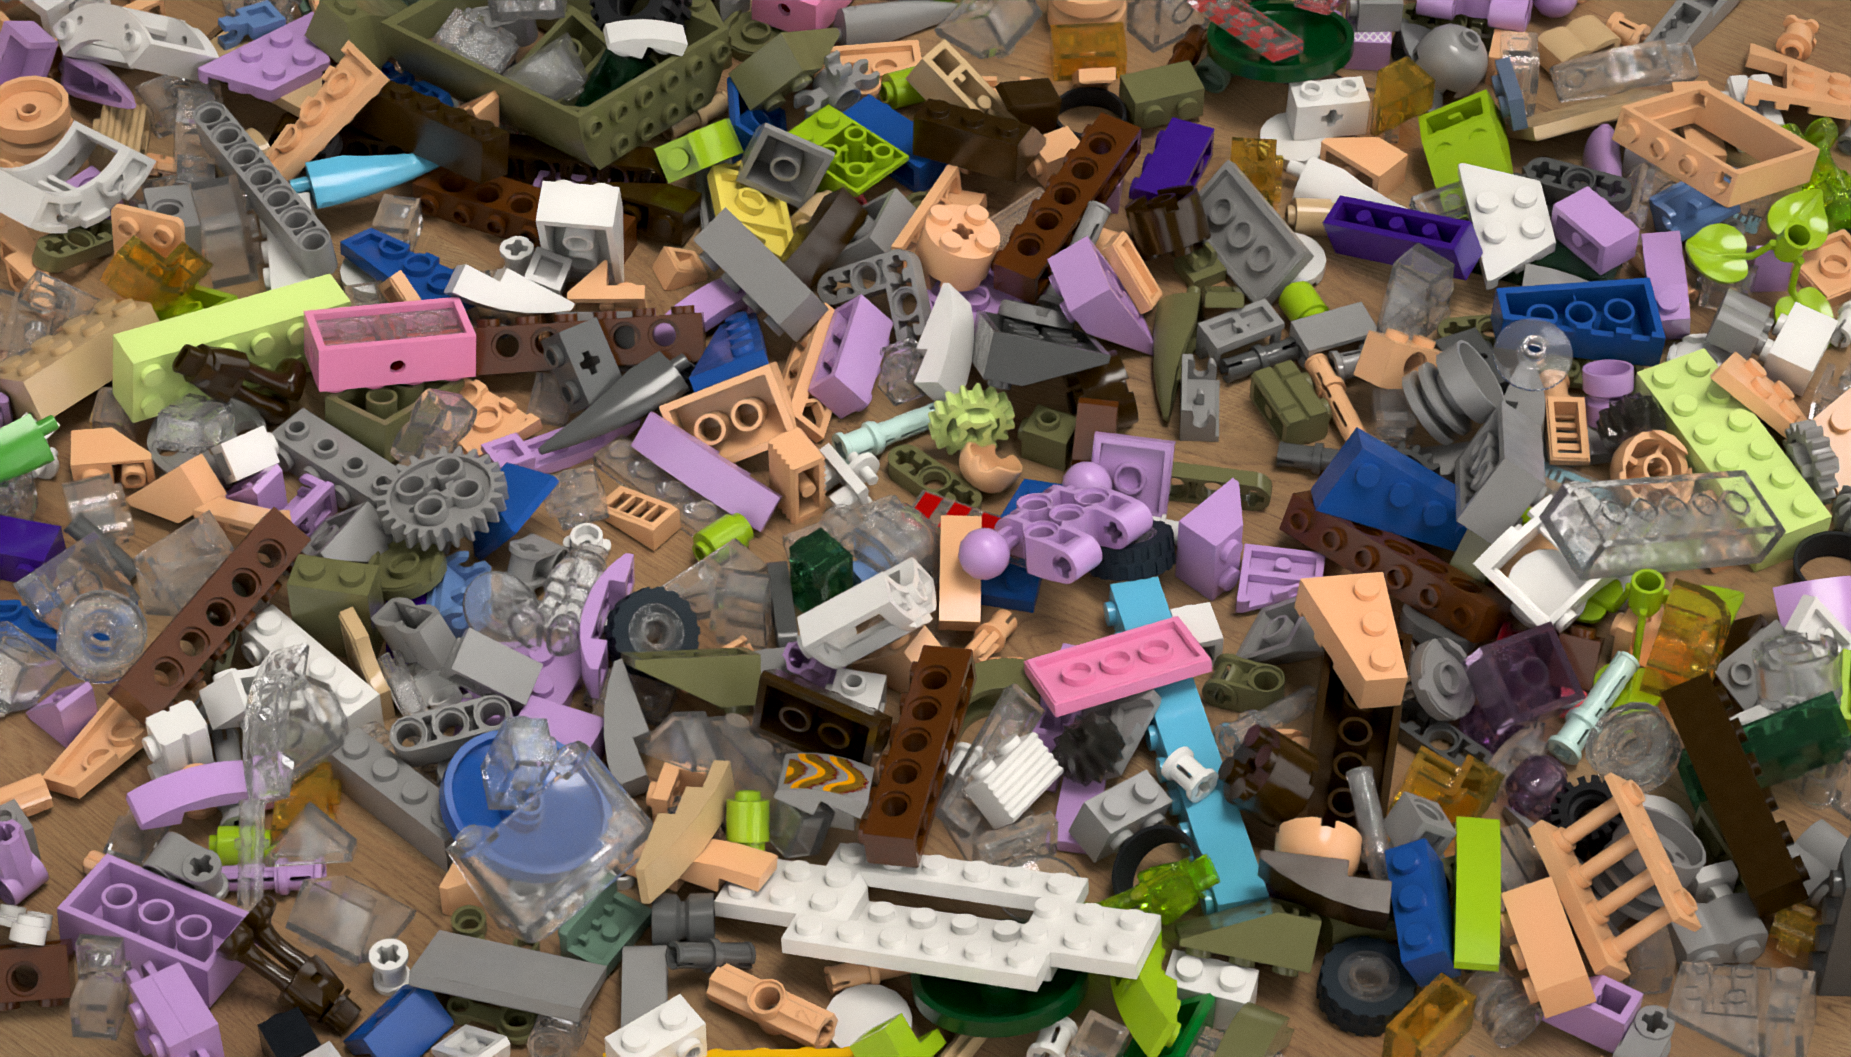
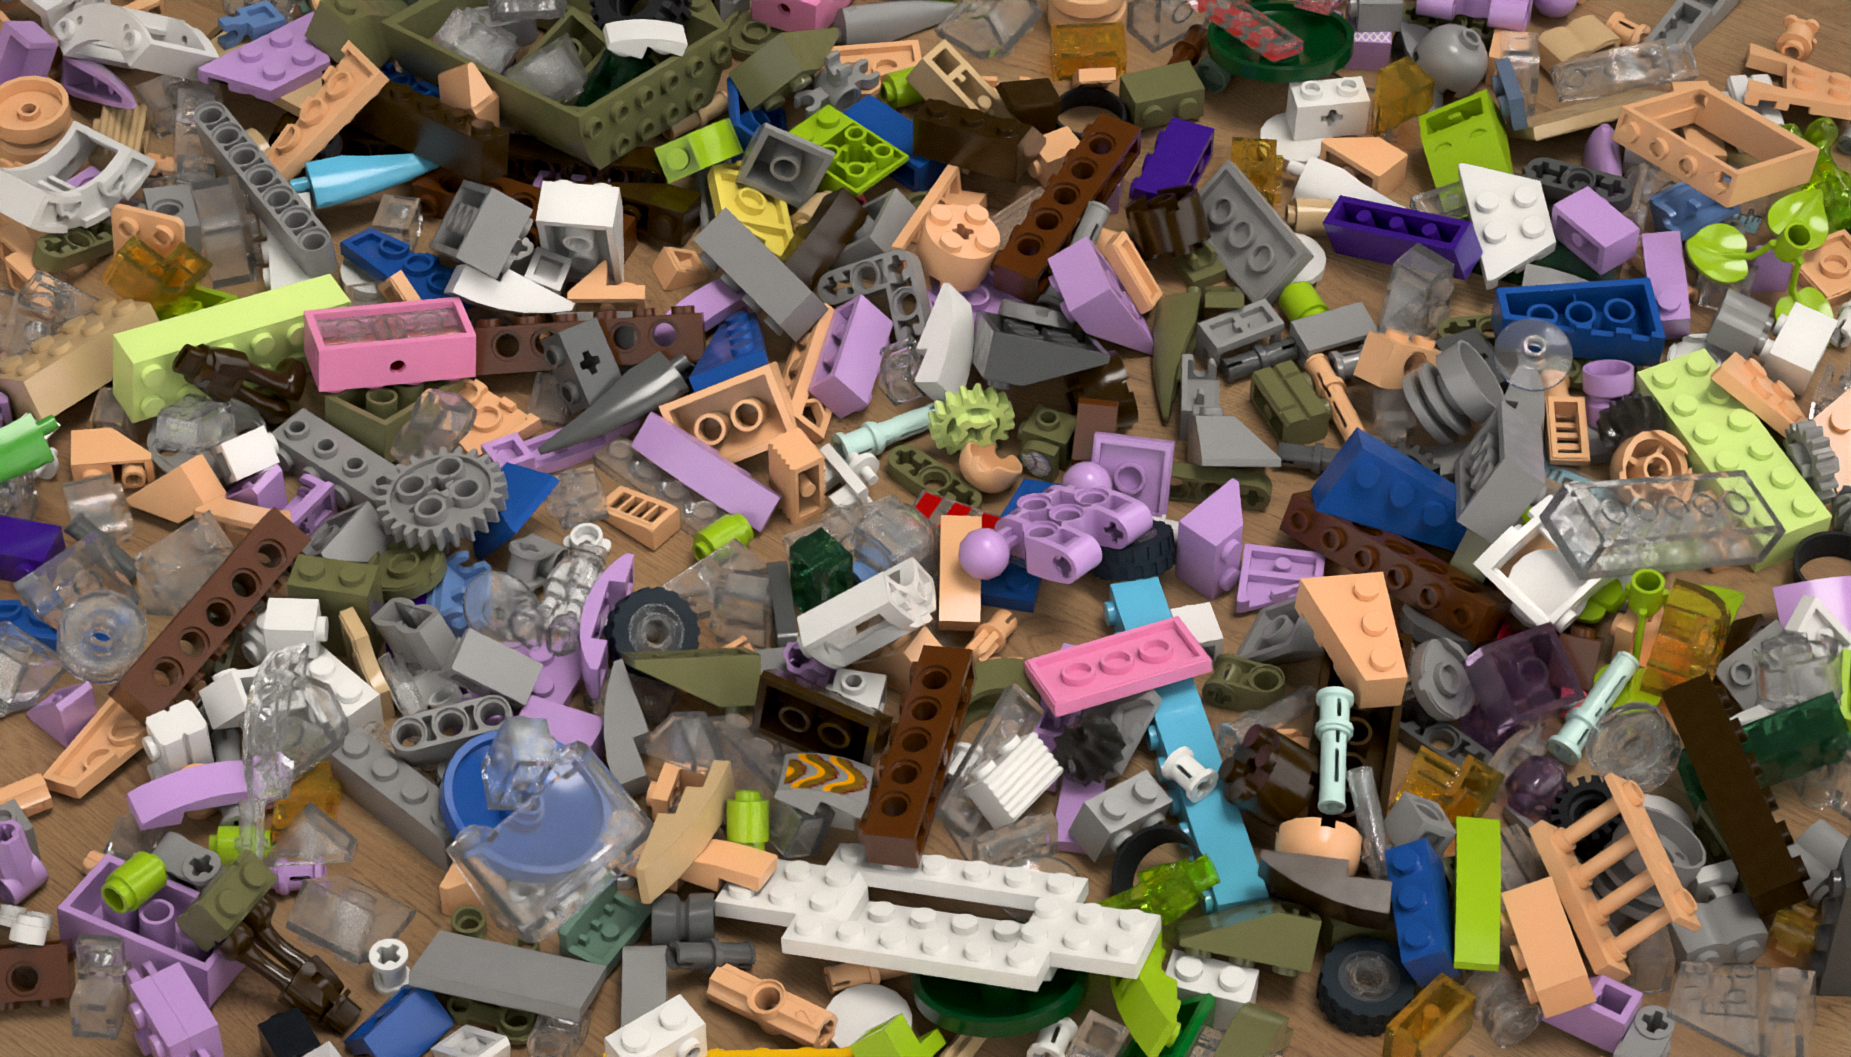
none -> lime brick [101,851,167,914]
none -> olive brick [175,849,278,952]
none -> white brick [263,598,329,658]
none -> light grey brick [428,180,533,279]
none -> light nougat slope [438,62,493,110]
none -> olive tile [1017,440,1060,483]
none -> light grey slope [1187,407,1281,467]
none -> light aqua pin [1315,686,1354,815]

